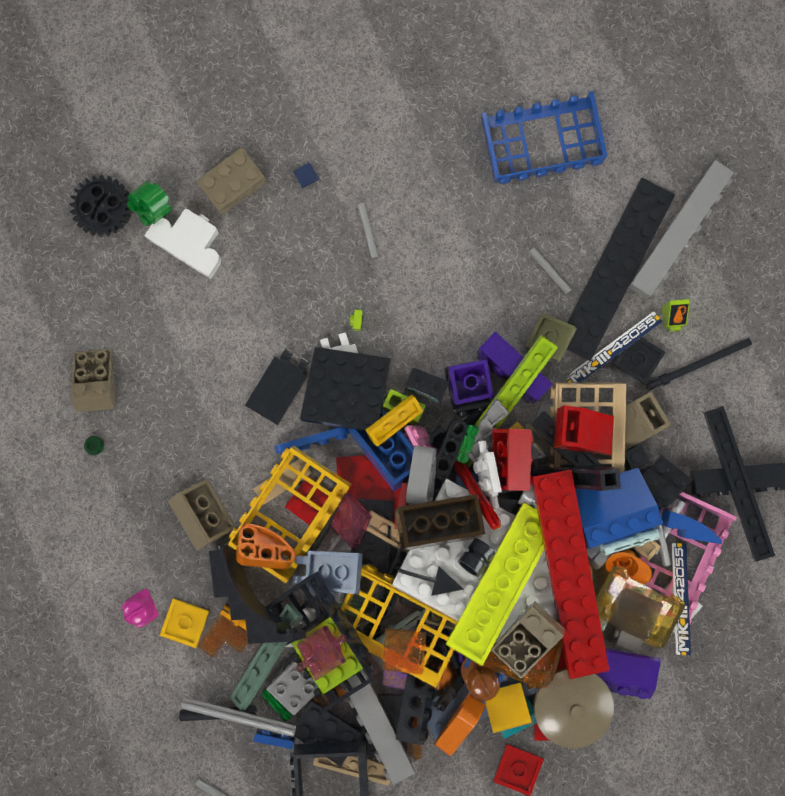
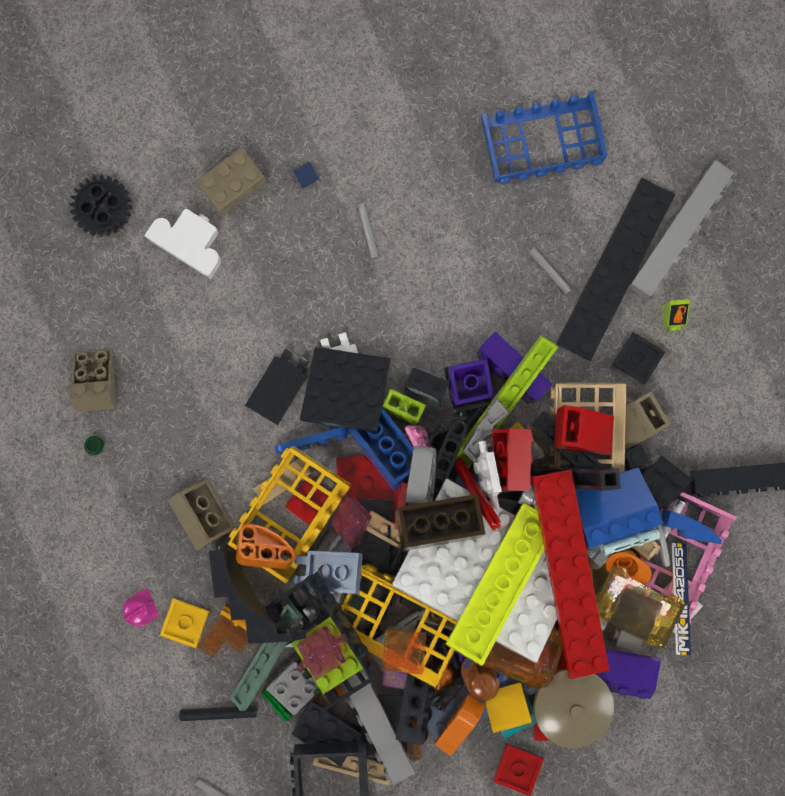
green brick [127,180,172,226] -> none
light grey axle [181,697,296,737] -> none
blue plate [254,729,295,749] -> none
lime plate [350,310,363,332] -> none
yellow plate [366,395,423,447] -> none
black piece [398,566,464,596] -> none
green axle [456,425,479,463] -> none
black wheel [457,538,496,577] -> none
dark tan slope [491,601,565,678] -> none
olive plate [525,313,577,362] -> none
sticker [567,312,662,382] -> none
black bar [645,338,752,391] -> none
black plate [703,406,775,562] -> none

